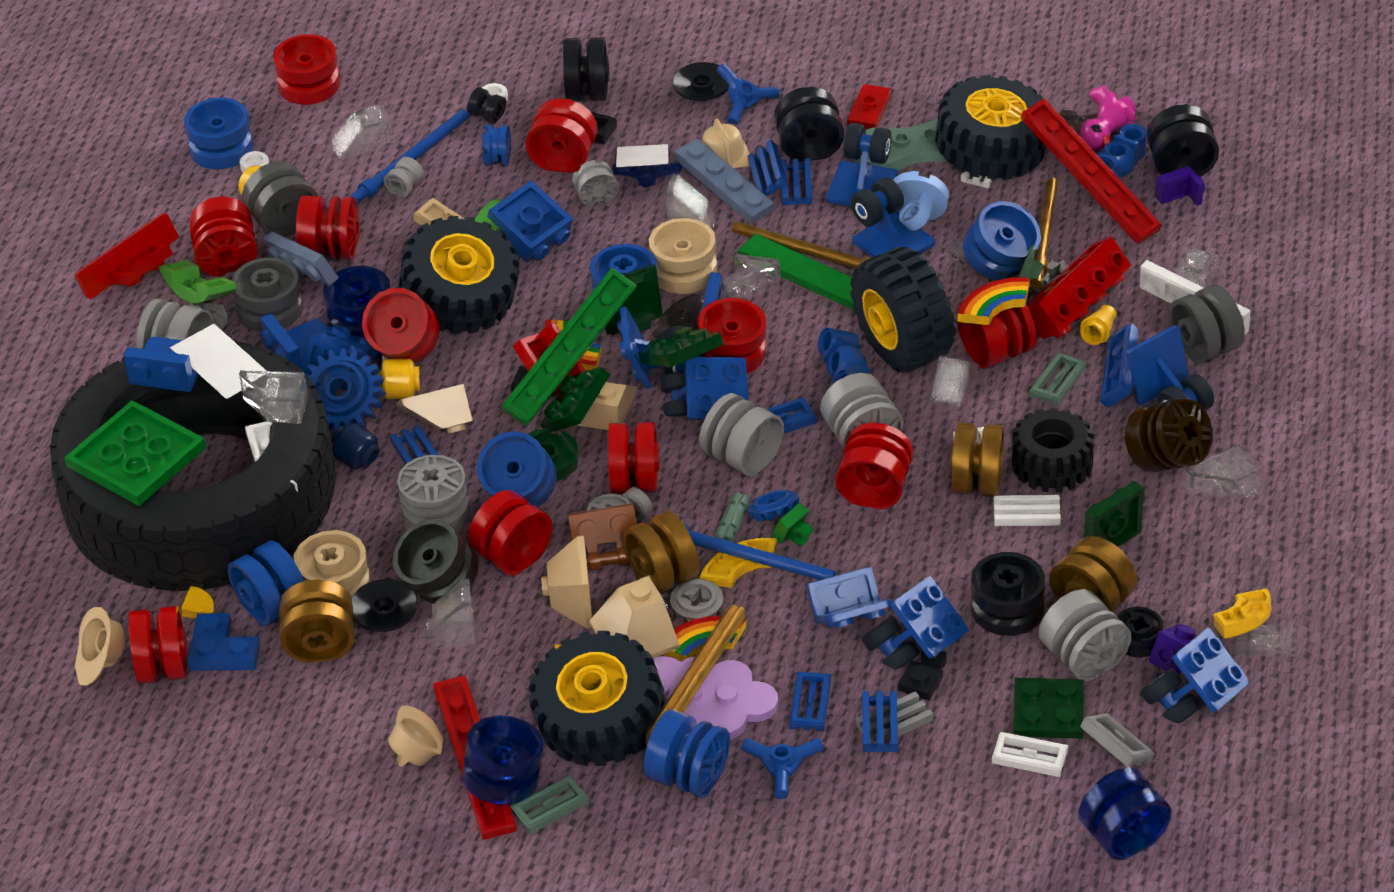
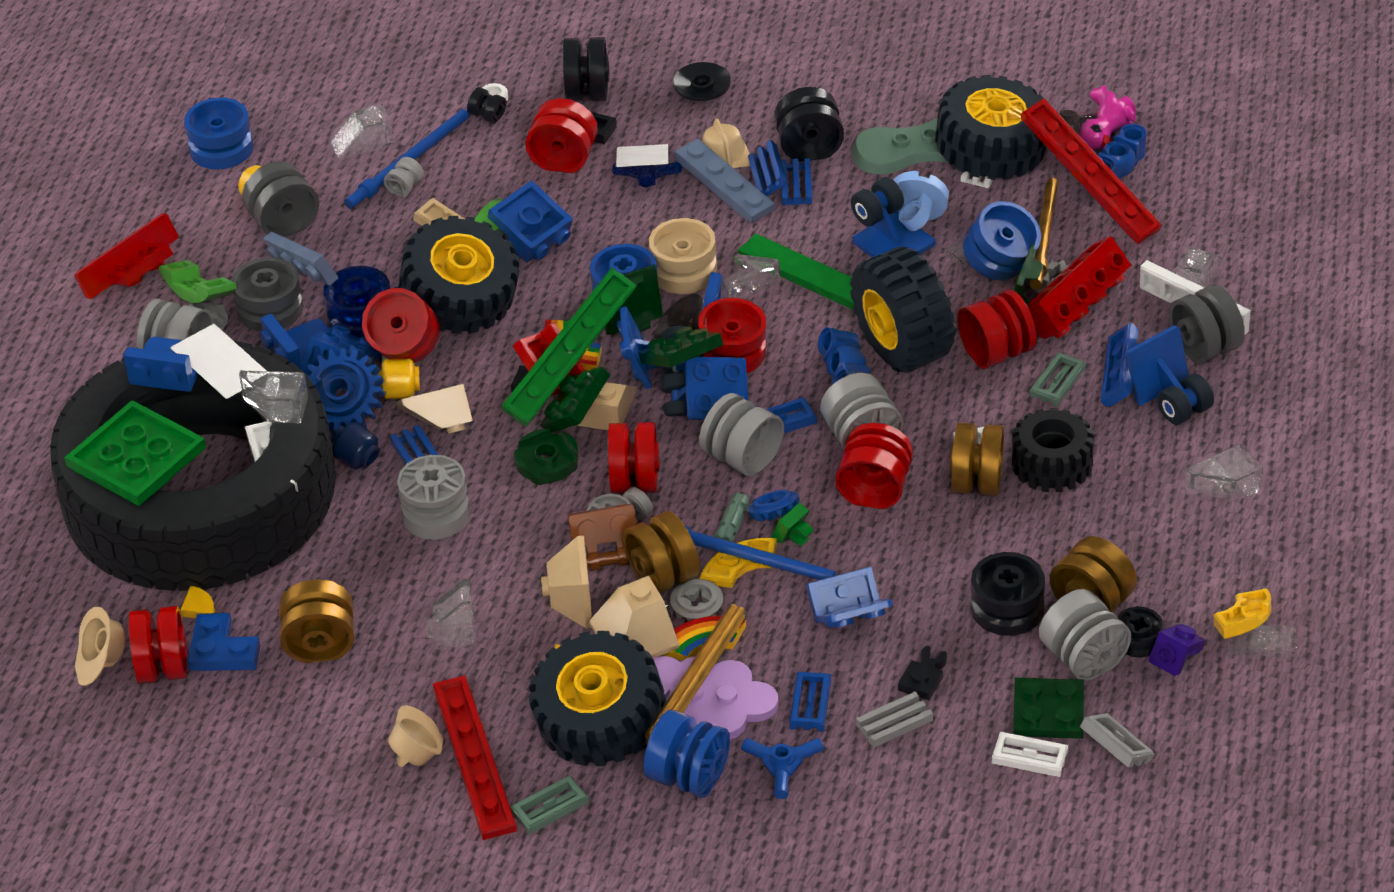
red wheel [189,196,257,277] -> none
blue wheel [227,540,304,626] -> none
white tile [239,151,269,173] -> none
red wheel [273,34,340,105] -> none
tan wheel [294,530,370,597] -> none
red wheel [296,196,360,259] -> none
black dish [352,579,417,632] -> none
pearl dark grey wheel [393,519,479,605] -> none
clear blue wheel [462,715,543,805] -> none
red wheel [468,490,553,576] -> none
blue wheel [477,431,557,507] -> none
blue wheel [482,125,511,166] -> none
light grey wheel [572,160,619,207] -> none
clear slope [666,174,715,230] -> none
blue piece [716,63,779,125] -> none
pearl gold bar [732,221,870,269] -> none
blue plate [826,123,898,207] -> none
red plate [847,84,891,130] -> none
blue plate [862,576,969,669] -> none
blue tile [862,691,898,752] -> none
clear slope [930,356,979,408] -> none
tile [957,277,1030,325] -> none
white tile [994,495,1061,526] -> none
clear blue wheel [1078,767,1172,860] -> none
yellow cone [1080,305,1117,345] -> none
dark green plate [1084,481,1144,547] -> none
dark brown wheel [1125,398,1213,472] -> none
blue plate [1141,628,1249,723] -> none
black wheel [1147,104,1219,177] -> none
dark purple bracket [1156,166,1205,206] -> none

